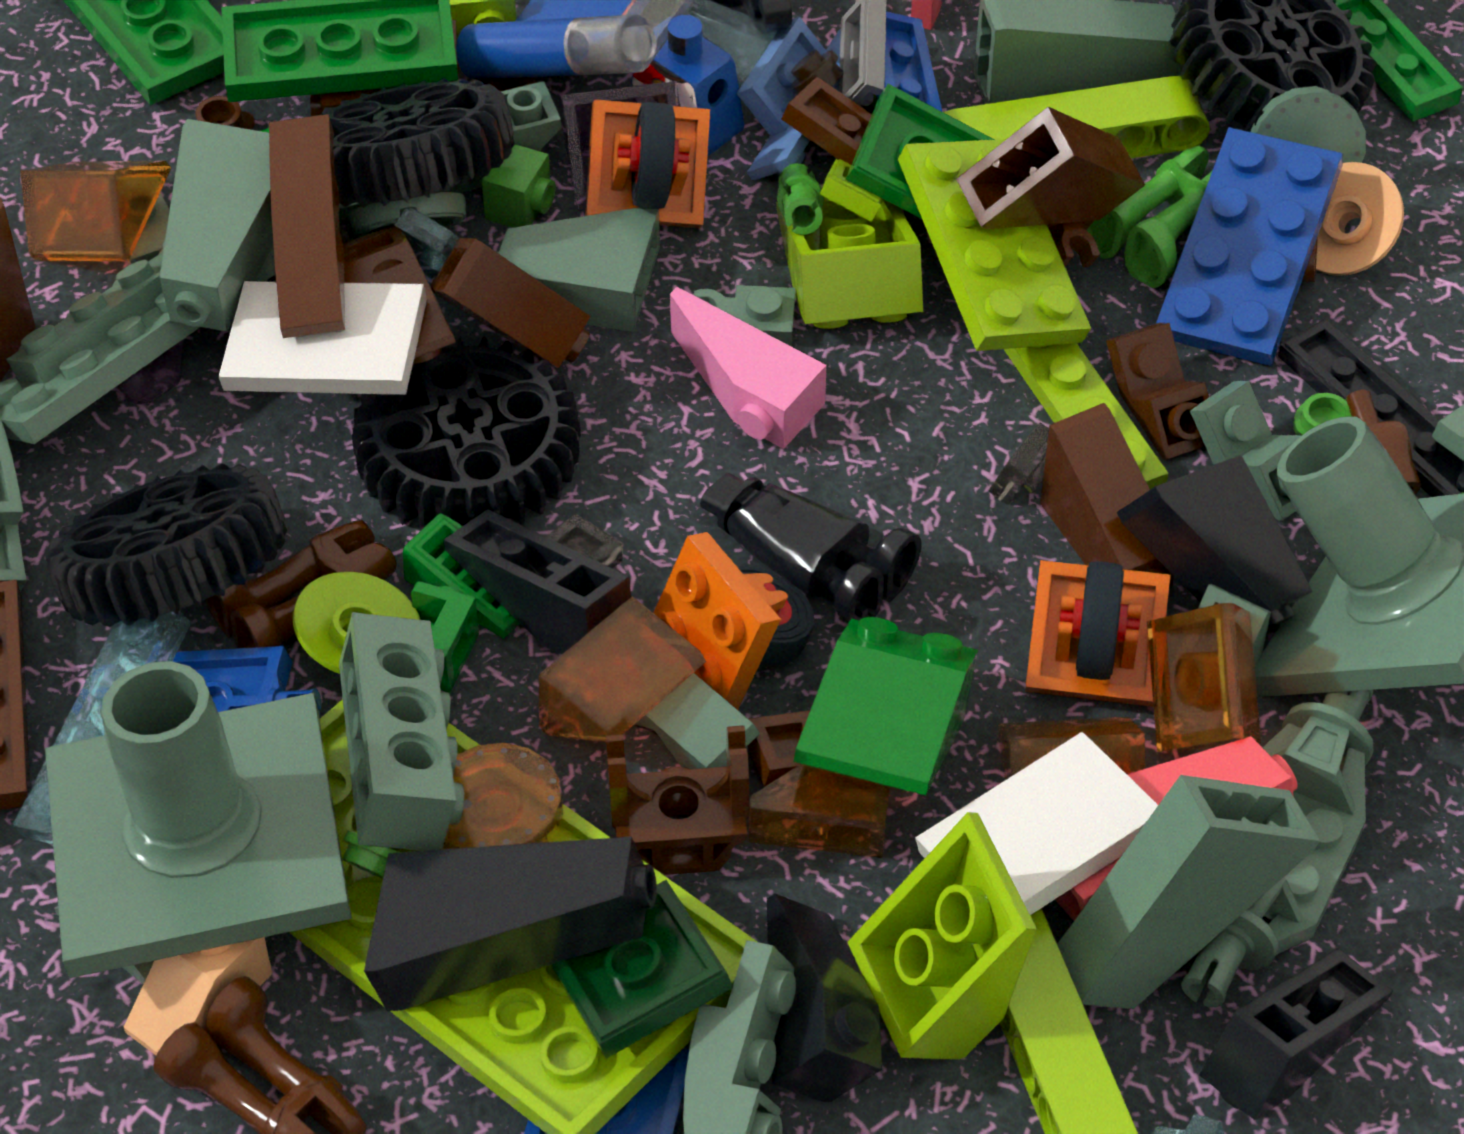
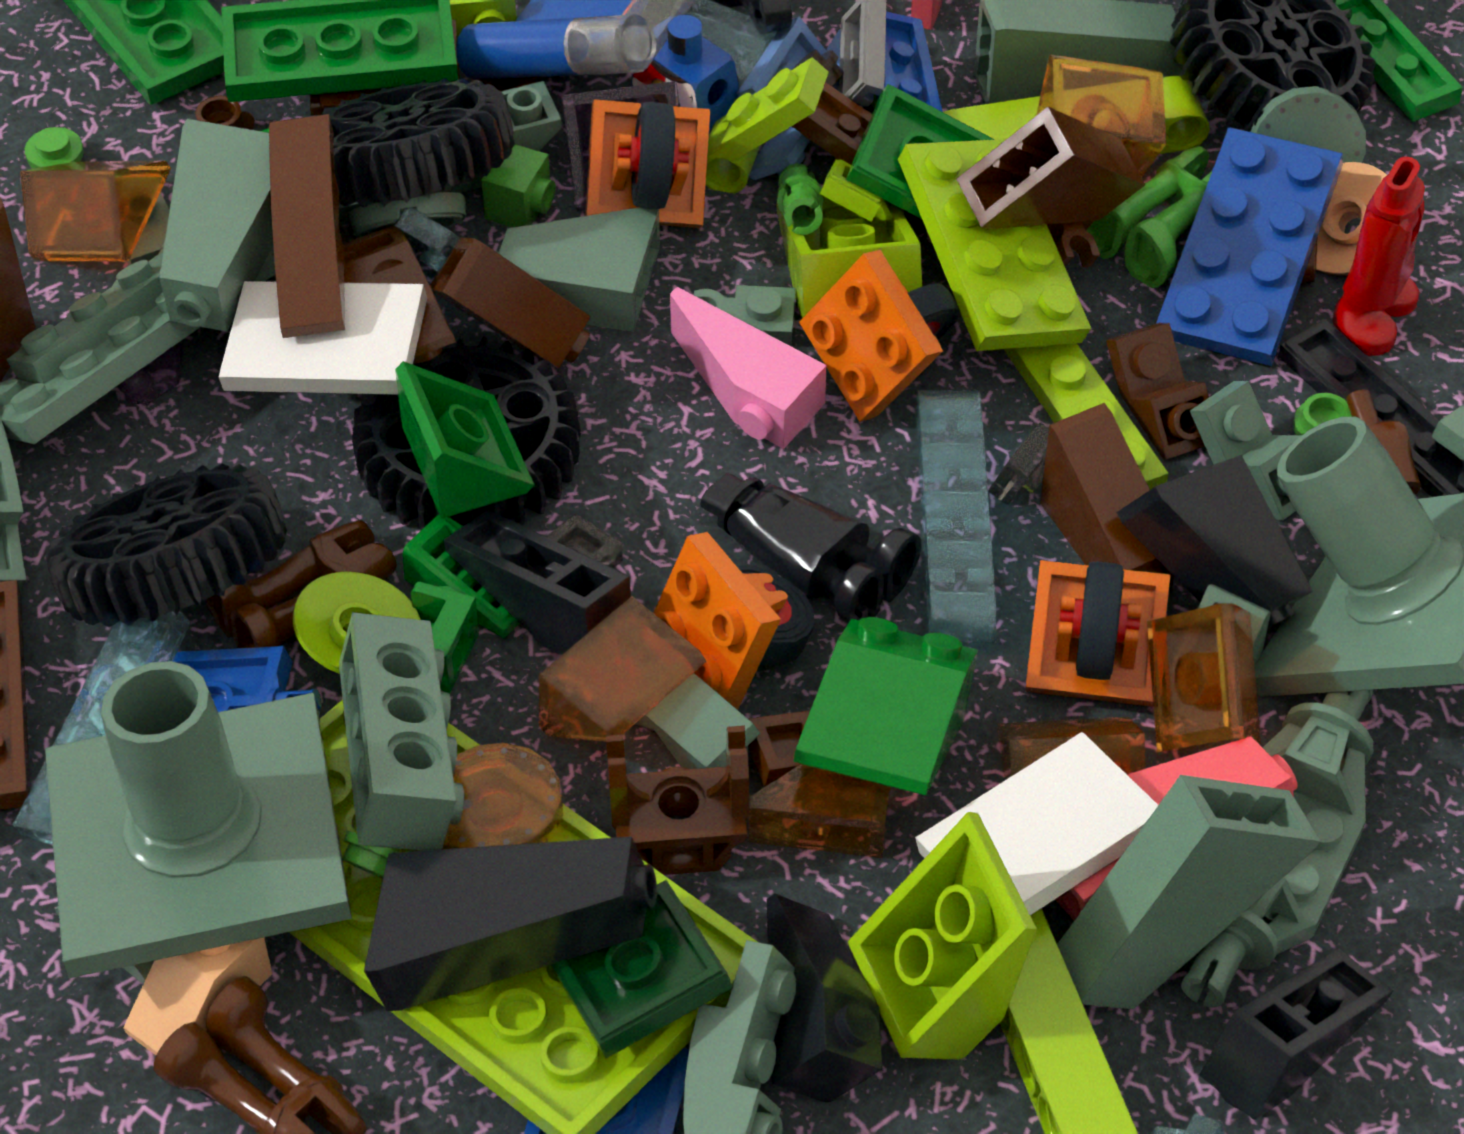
none -> bright green plate [25,127,84,178]
none -> green slope [395,361,534,519]
none -> lime plate [706,57,829,193]
none -> orange plate [799,250,960,422]
none -> clear light blue beam [916,390,996,643]
none -> clear orange slope [1036,54,1167,178]
none -> red piece [1332,157,1425,356]

